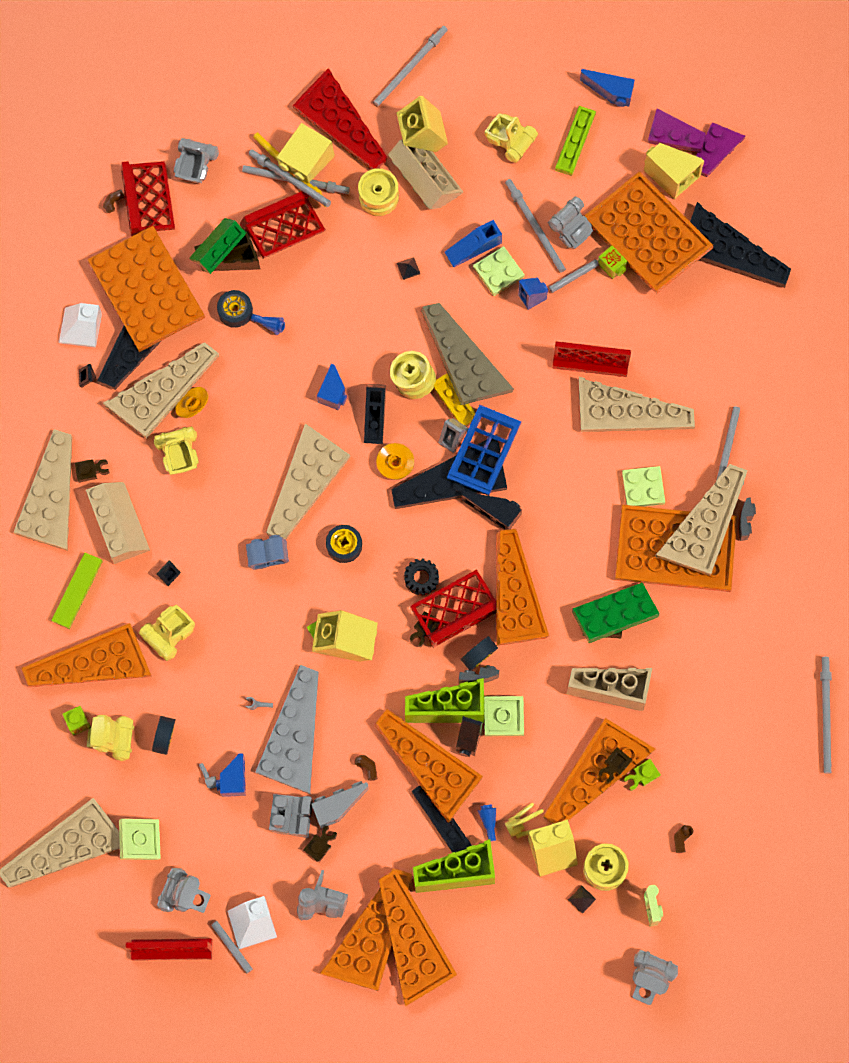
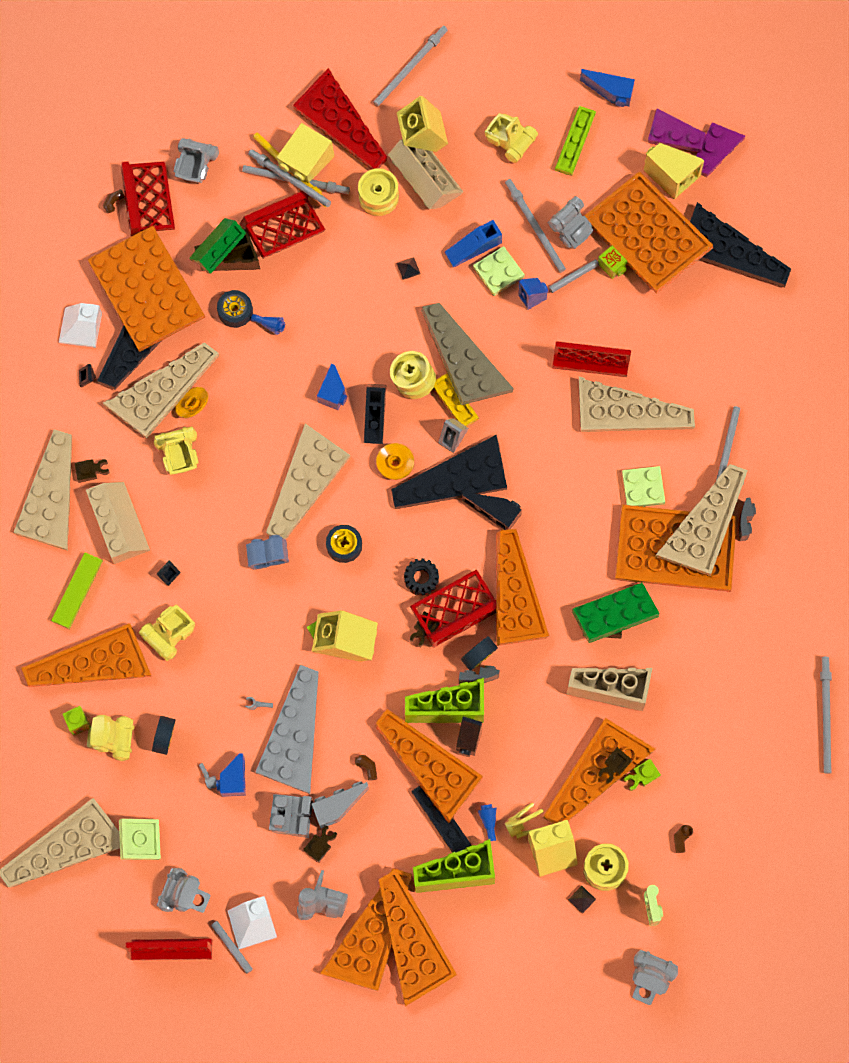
blue piece [447,405,522,496] -> none
yellowish green plate [484,696,524,737] -> none

